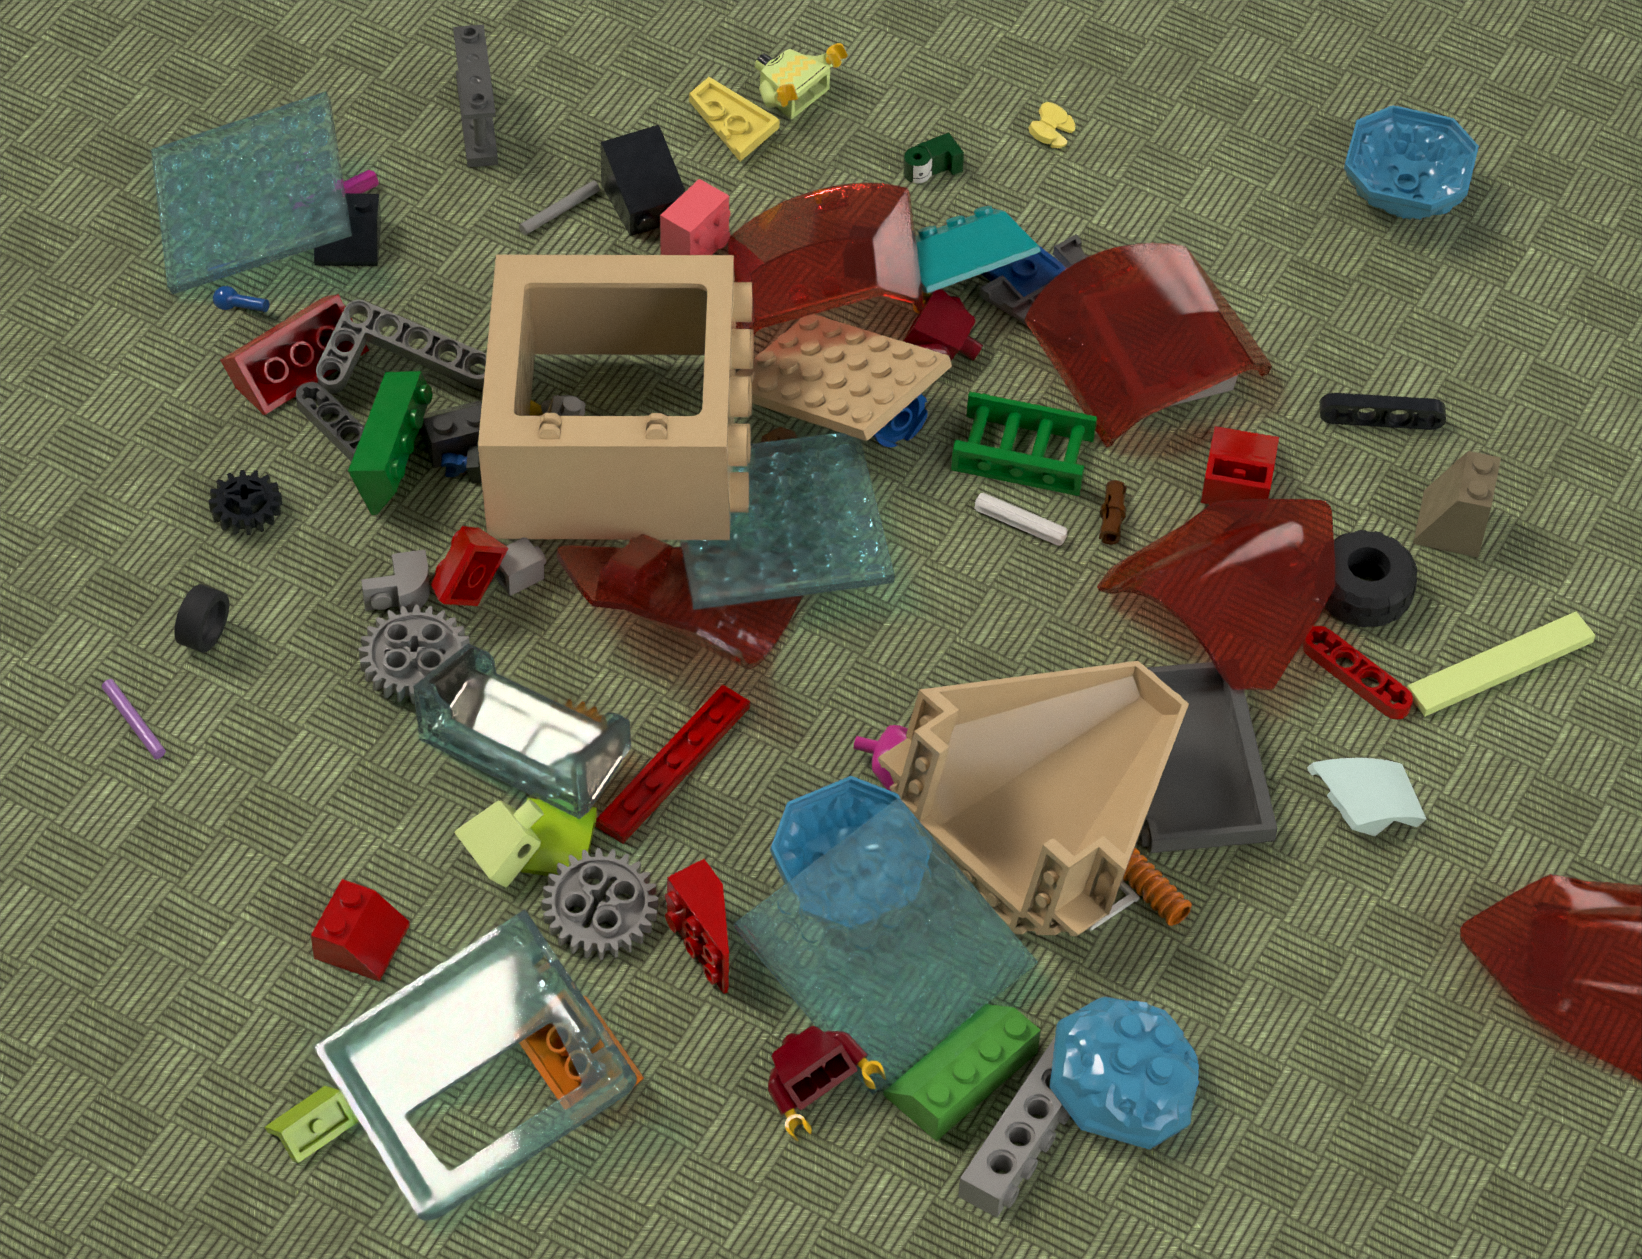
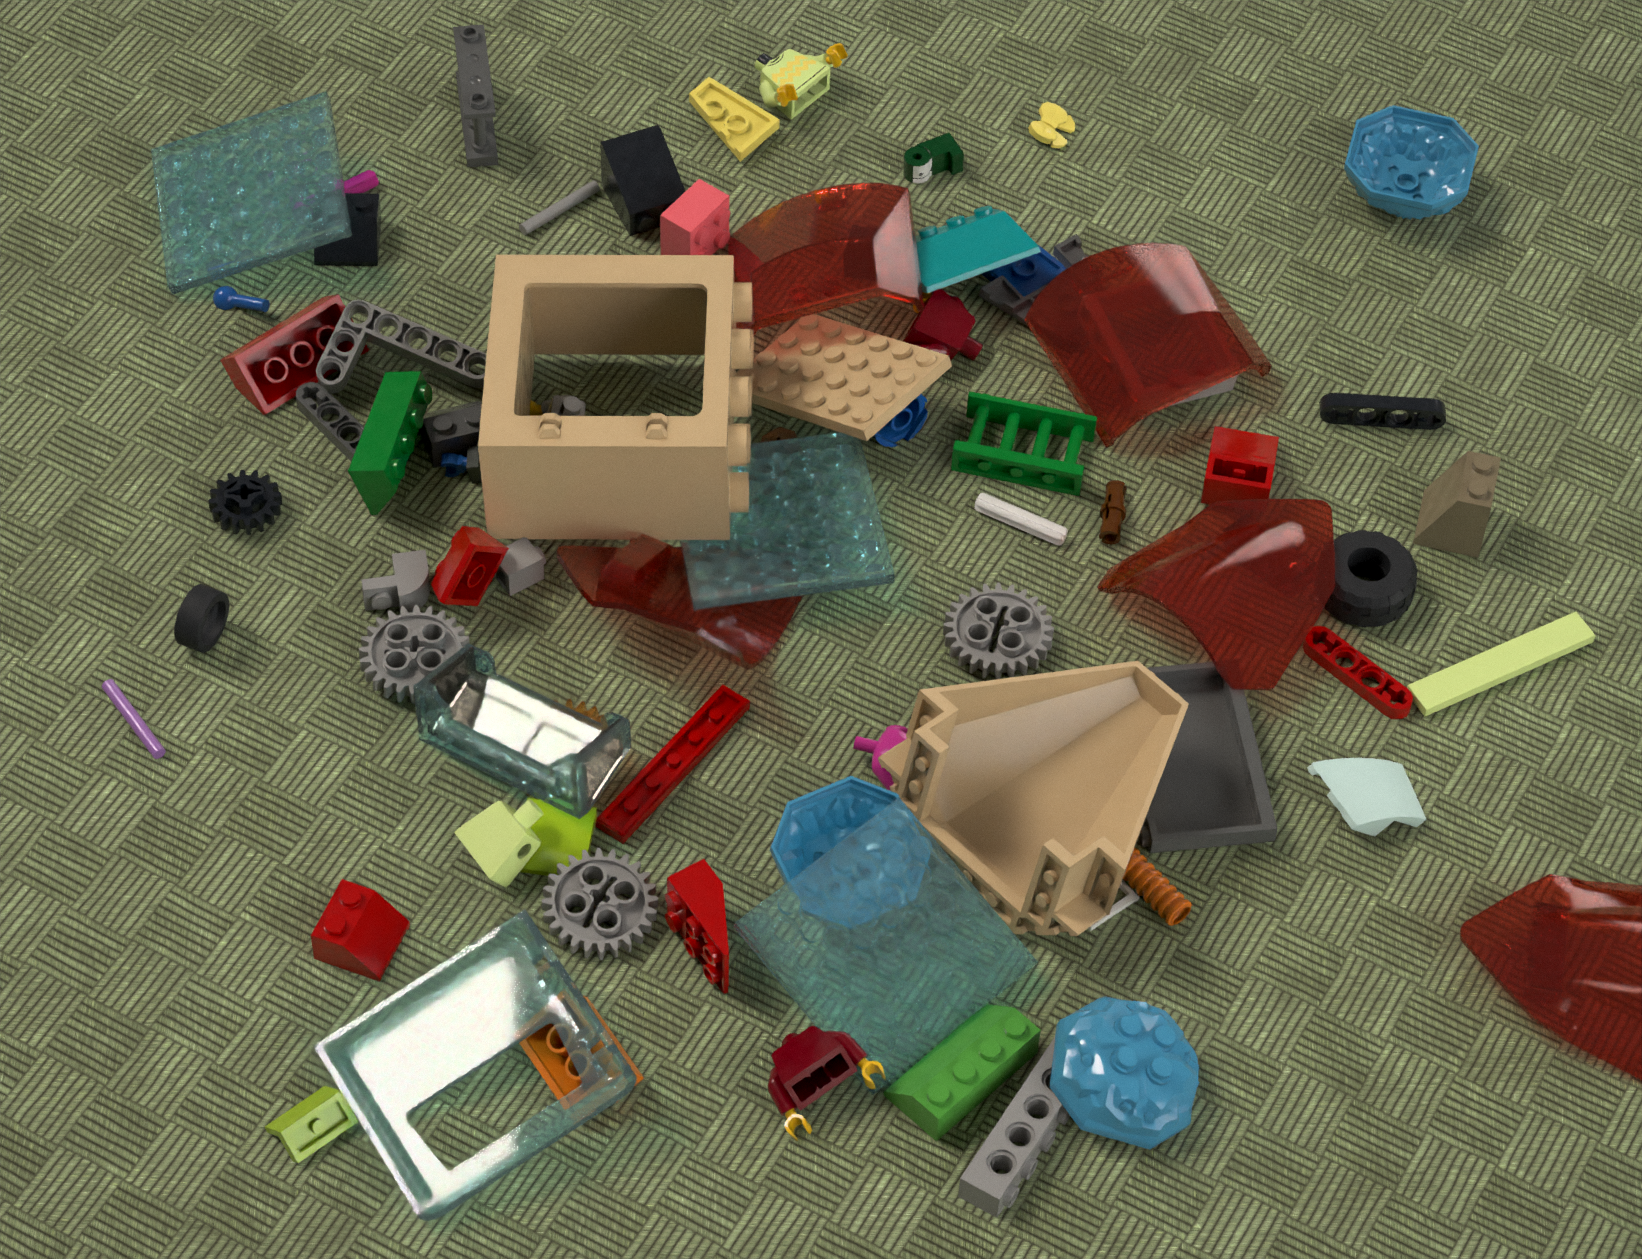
none -> light grey gear [943,583,1054,679]

